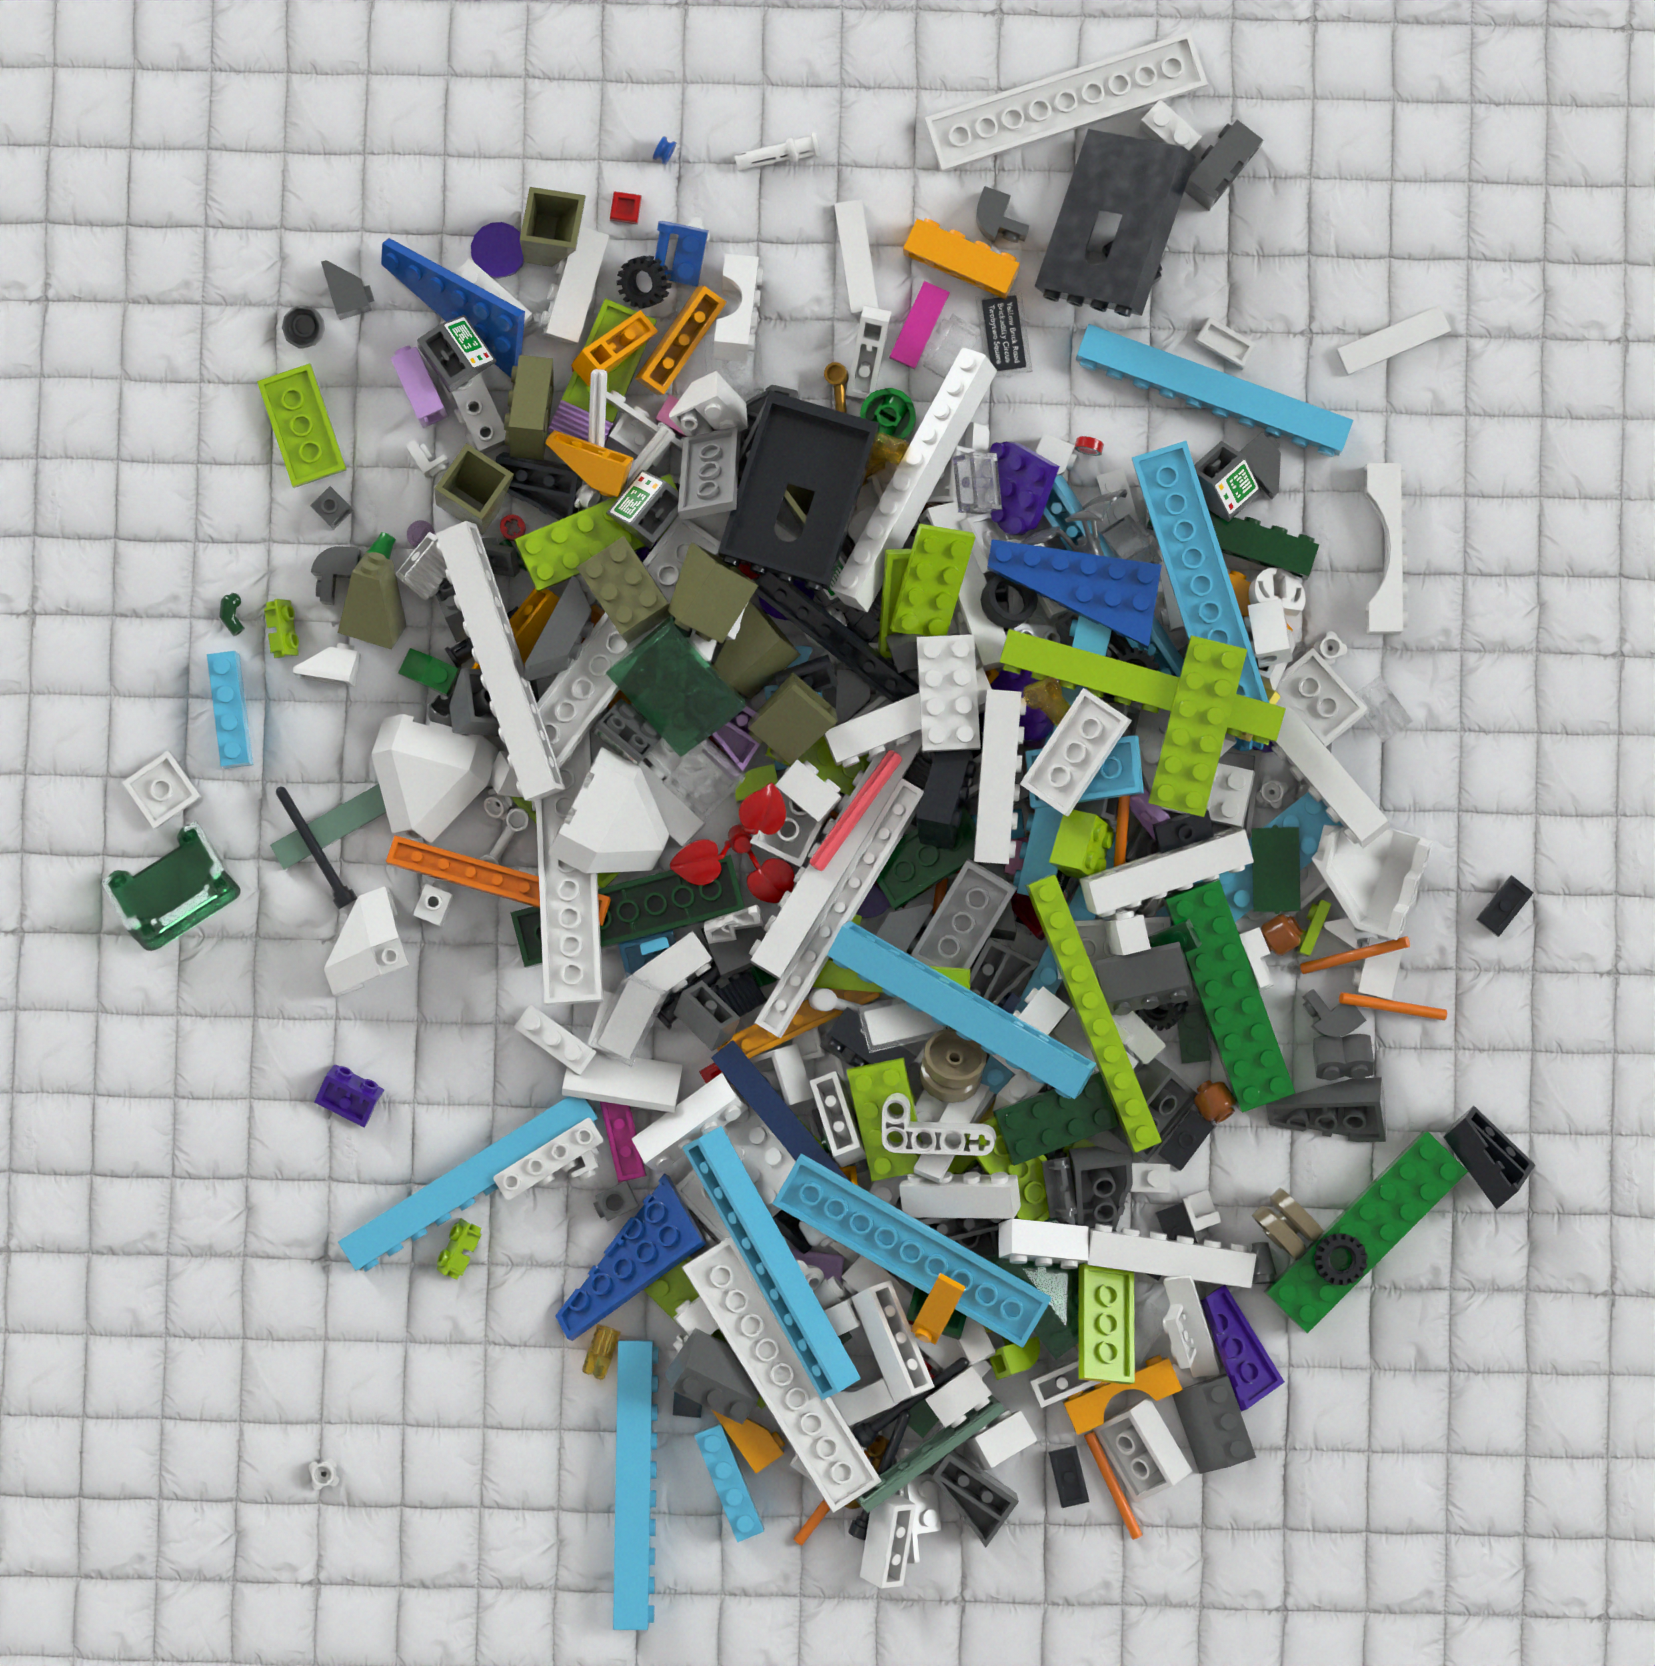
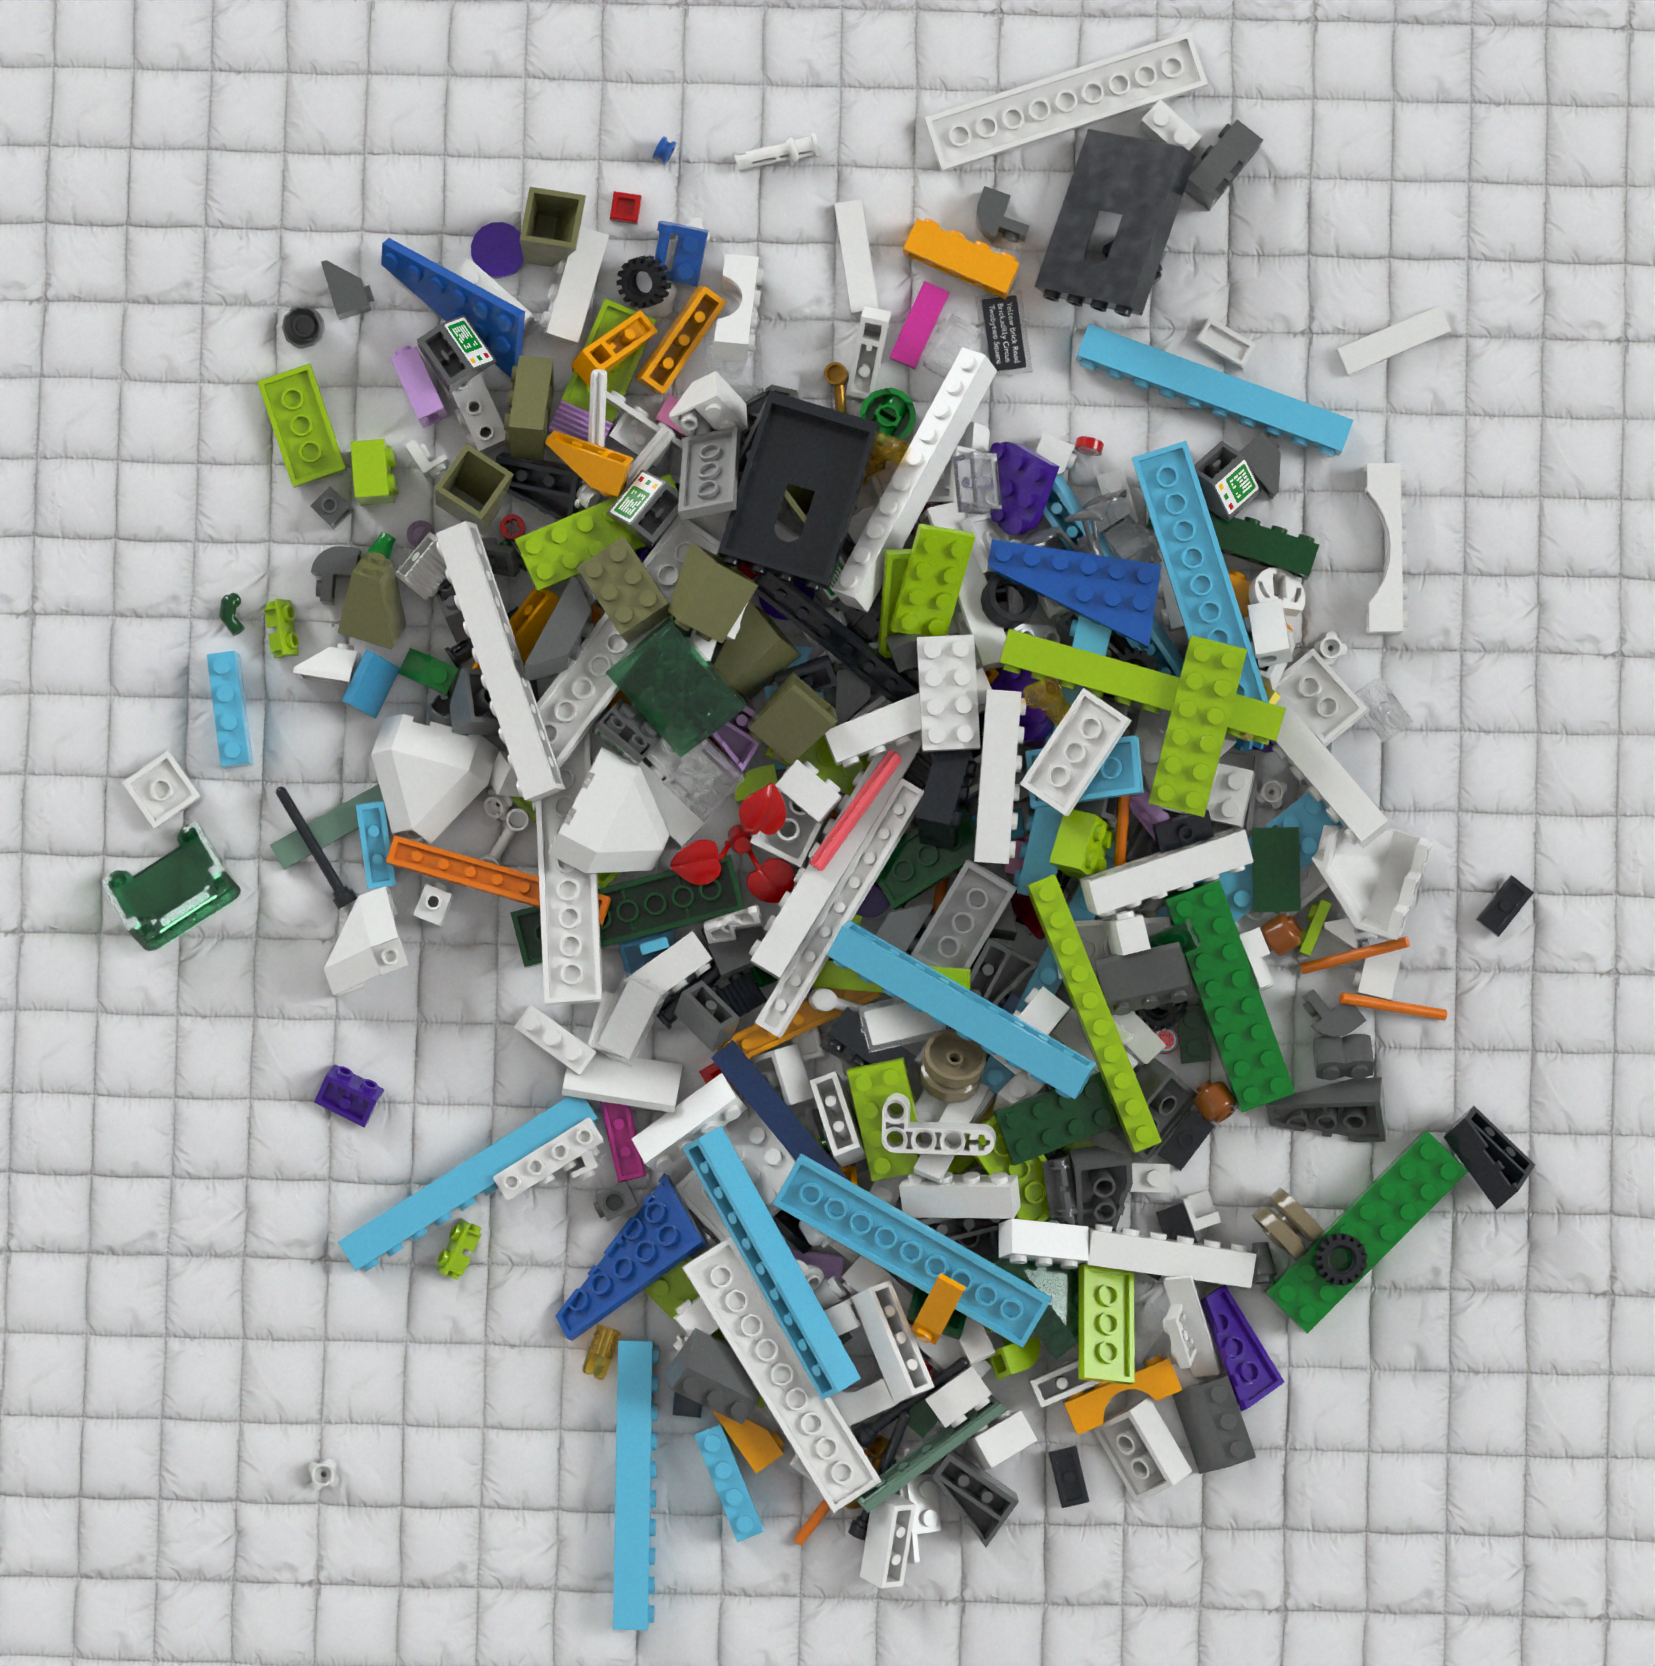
orange bar [1084,1431,1143,1540] -> none
none -> dark azure tile [342,650,400,719]
none -> lime brick [350,439,399,506]
none -> medium azure plate [356,800,396,889]
none -> tile [1153,1027,1179,1054]

